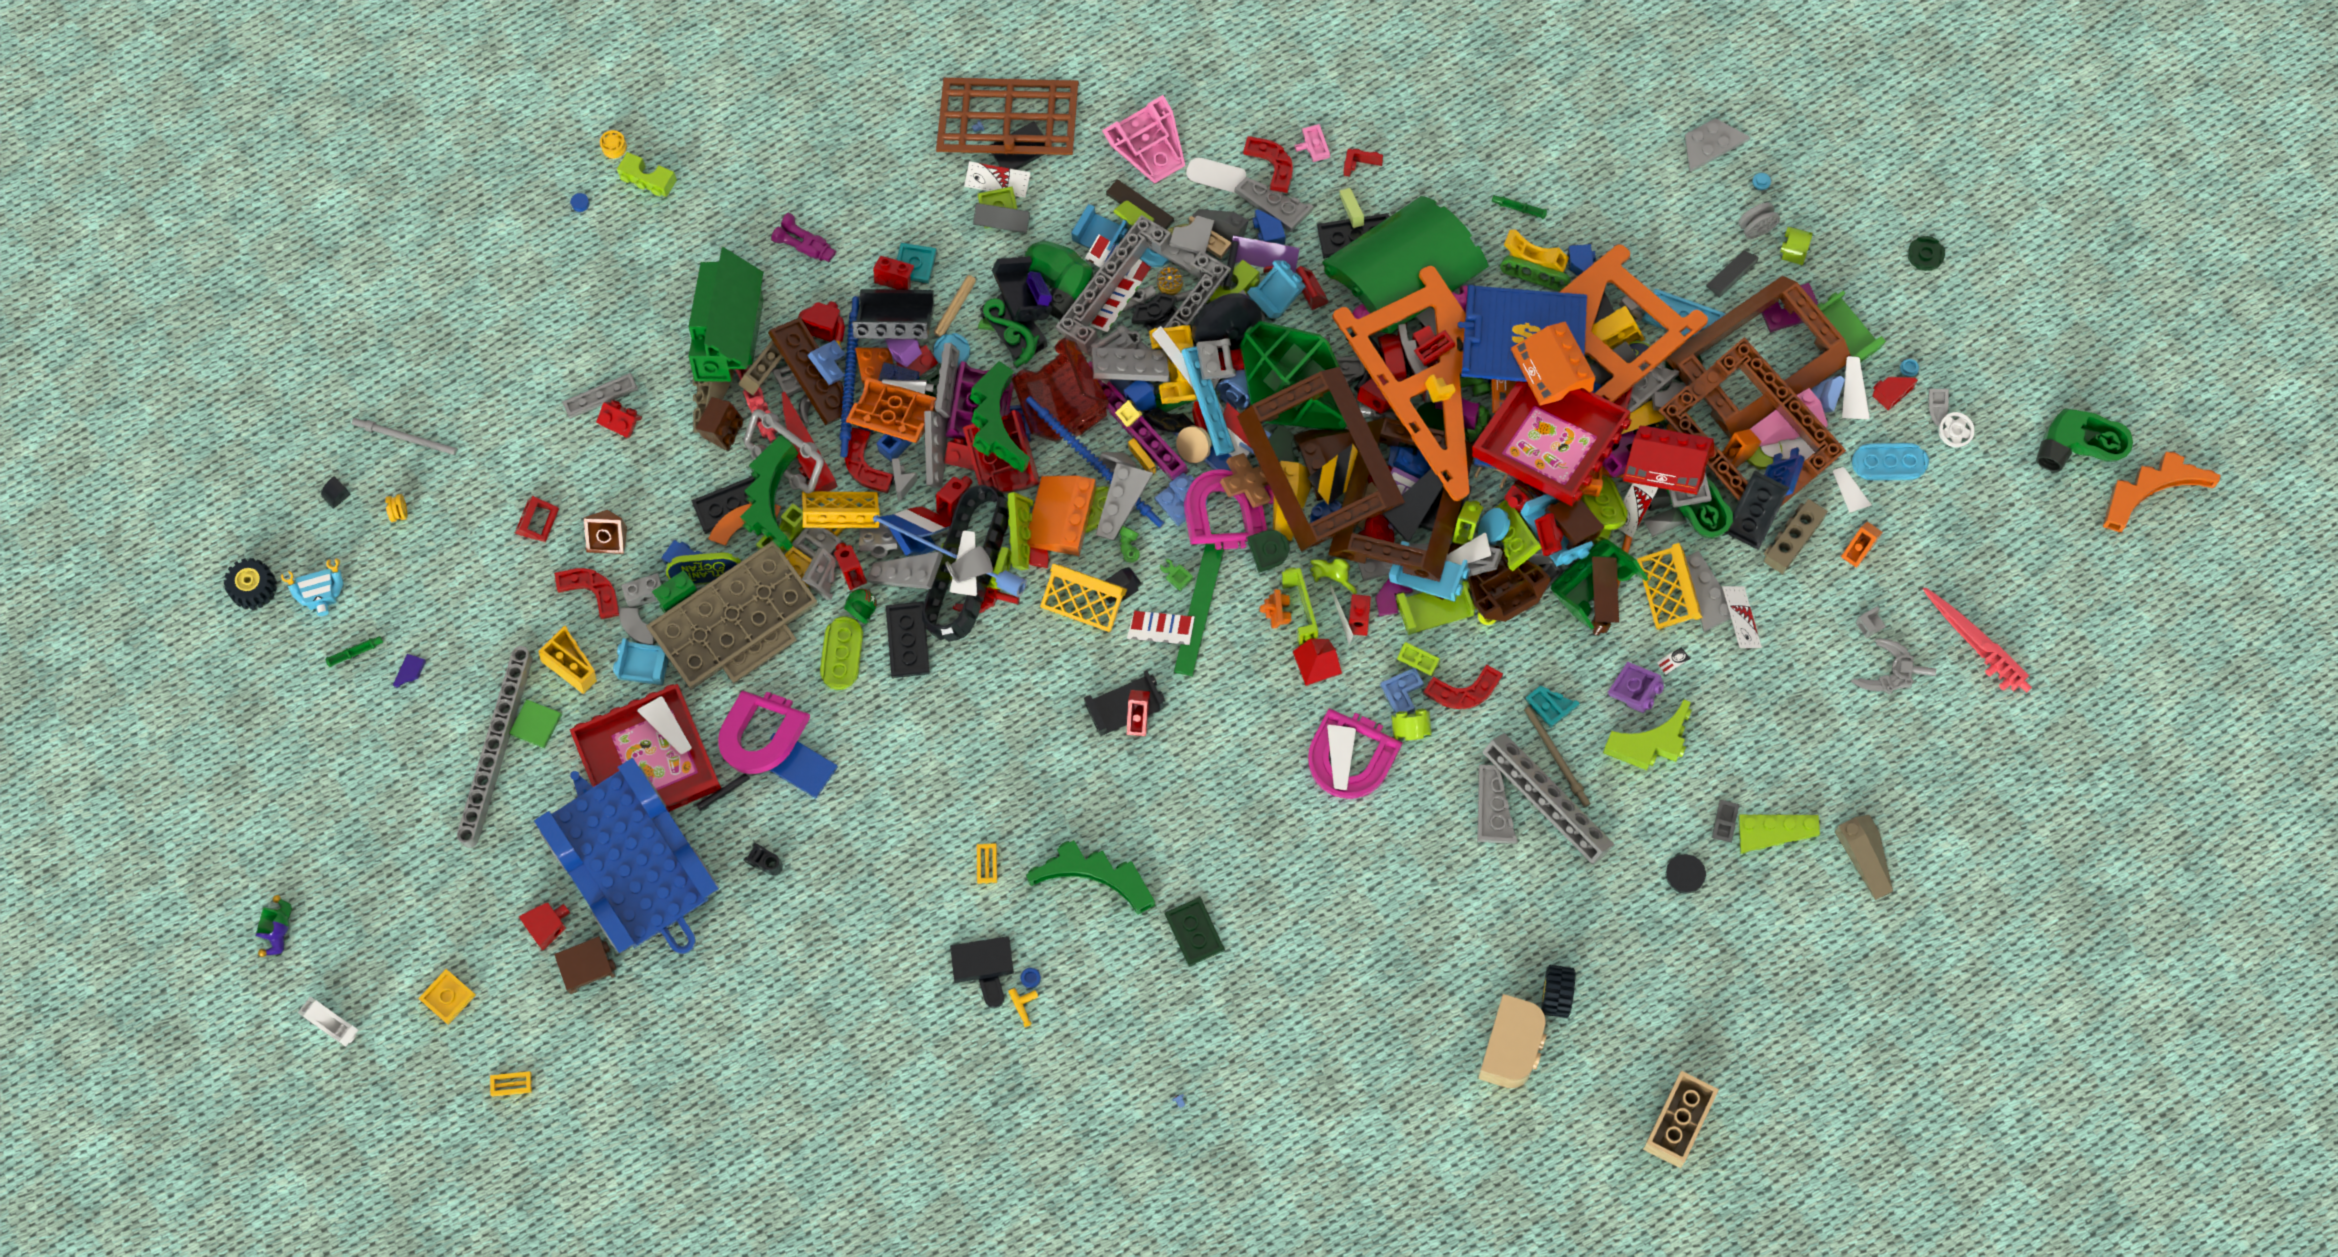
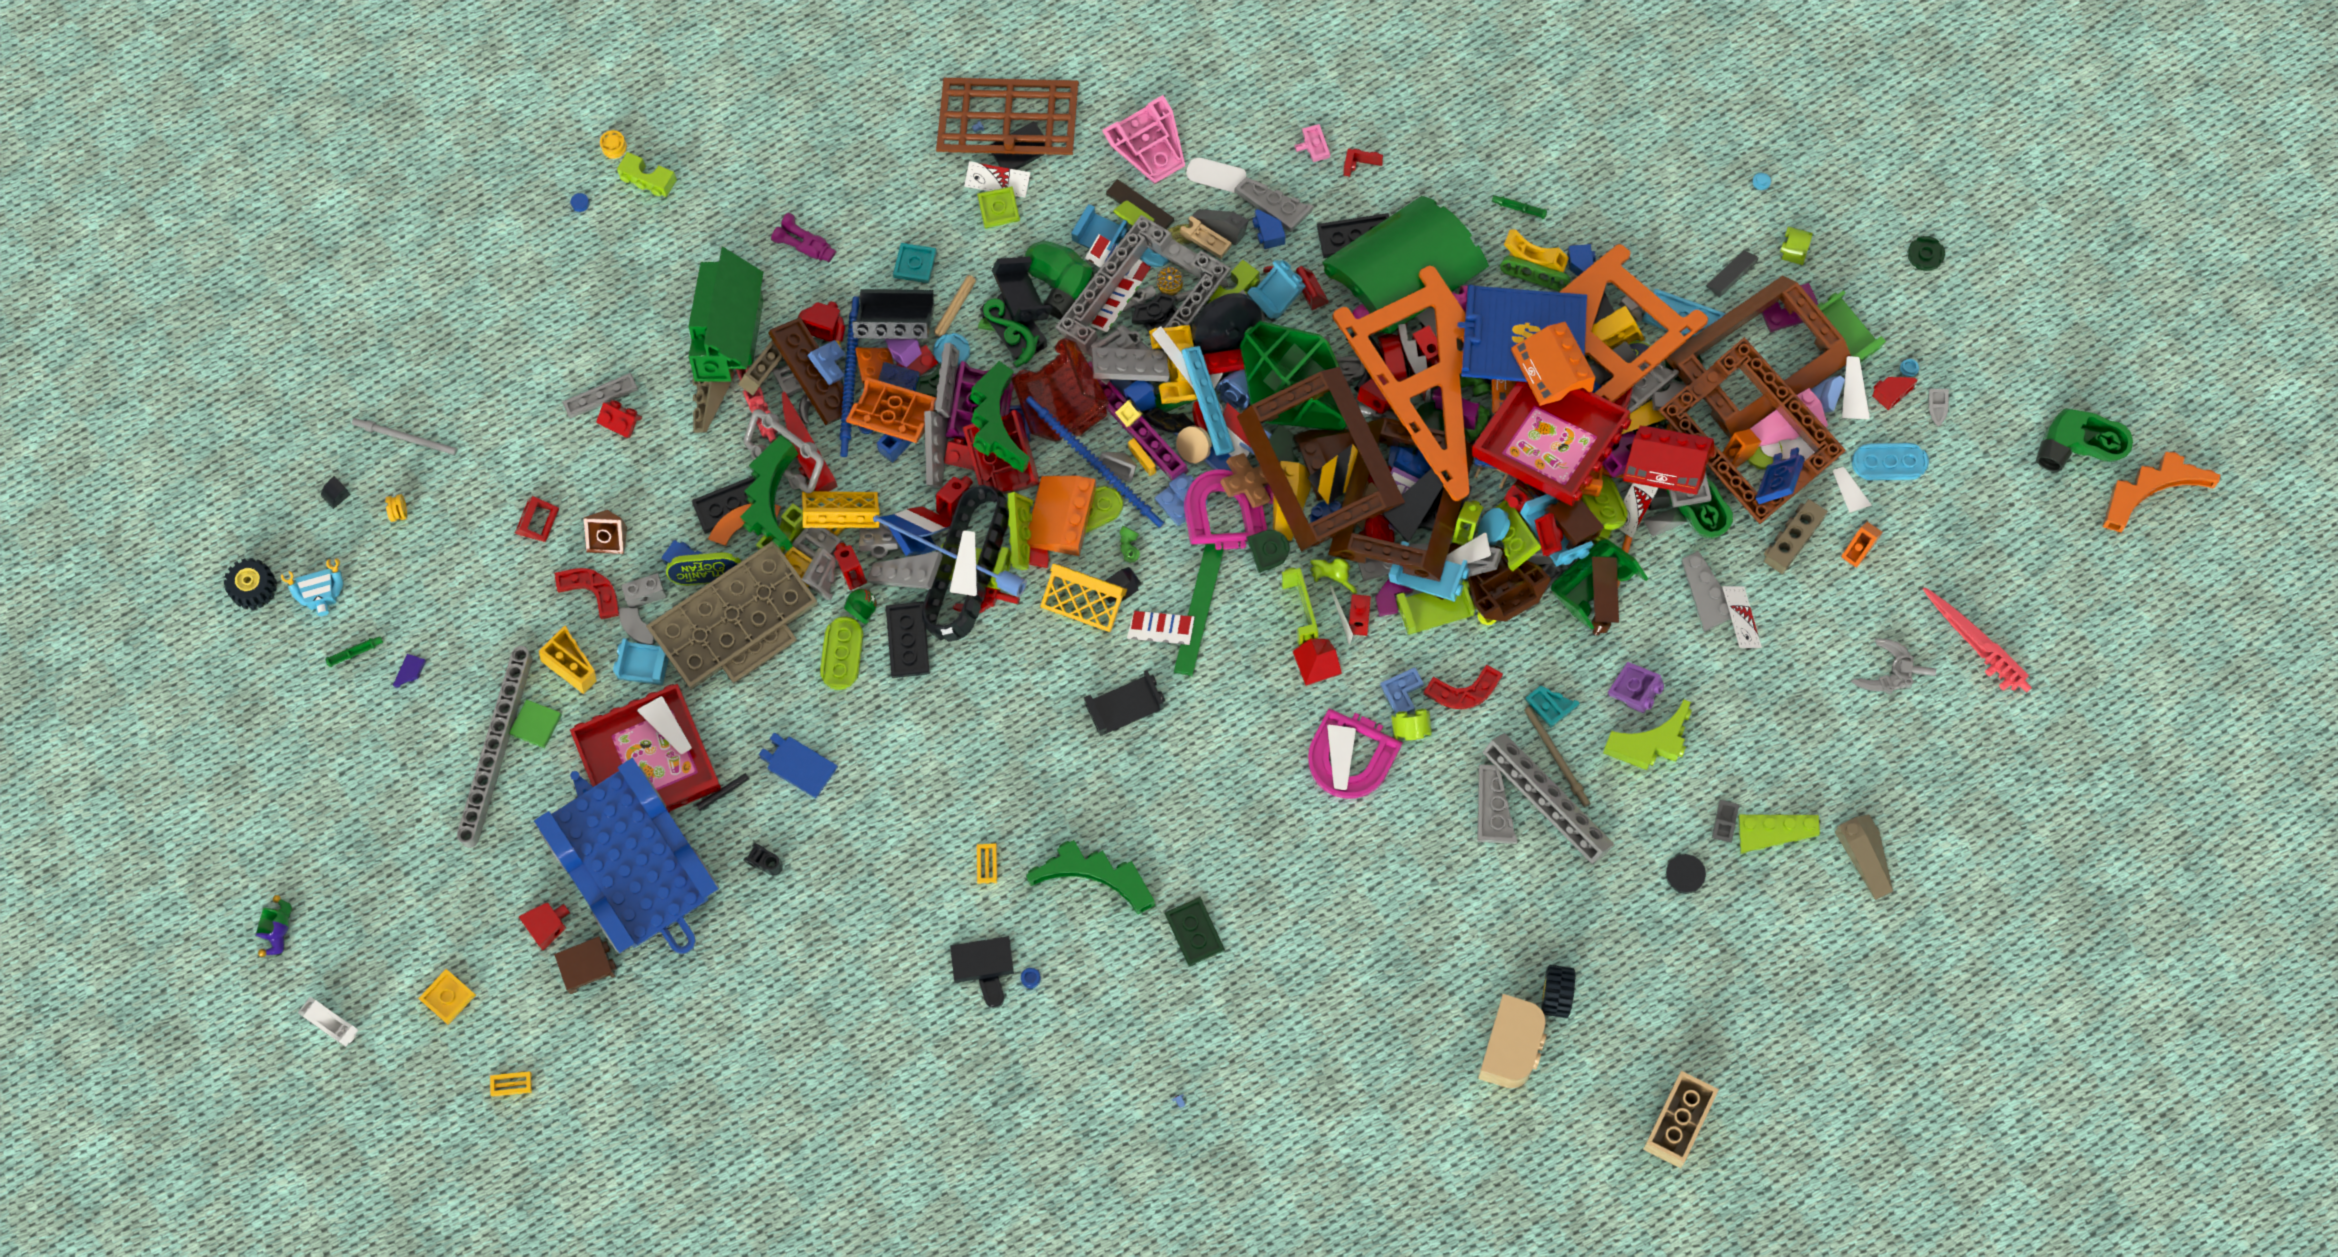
green panel [652,570,697,613] -> none
reddish brown slope [696,397,744,451] -> none
dark pink piece [718,691,810,774] -> none
red plate [844,427,894,494] -> none
red bracket [873,256,914,290] -> none
light grey piece [882,379,934,394] -> none
light grey slope [892,458,917,500] -> none
light grey piece [945,546,993,583] -> none
dark grey slope [973,203,1030,233] -> none
yellow piece [1008,988,1038,1027] -> none
dark purple piece [1026,271,1052,306] -> none
light grey wing [1096,463,1153,541] -> none
red slope [1126,690,1150,736] -> none
bright green plate [1160,559,1193,591] -> none
light grey tile [1169,216,1214,254] -> none
light grey plate [1196,339,1236,380] -> none
black bar [1223,241,1239,290] -> none
medium lavender sticker [1232,235,1300,273] -> none
red plate [1243,136,1293,193] -> none
orange hips [1259,589,1292,628] -> none
yellowish green piece [1339,188,1364,228] -> none
lime hinge [1396,642,1440,676] -> none
red tile [1414,330,1456,367] -> none
yellow panel [1425,374,1456,403] -> none
yellow fence [1637,543,1703,630] -> none
sticker [1657,647,1691,675] -> none
light grey wing [1684,118,1750,172] -> none
black tile [1725,470,1790,550] -> none
light grey wheel [1738,202,1780,239] -> none
light grey panel [1856,606,1885,638] -> none
white wheel [1939,412,1974,448] -> none

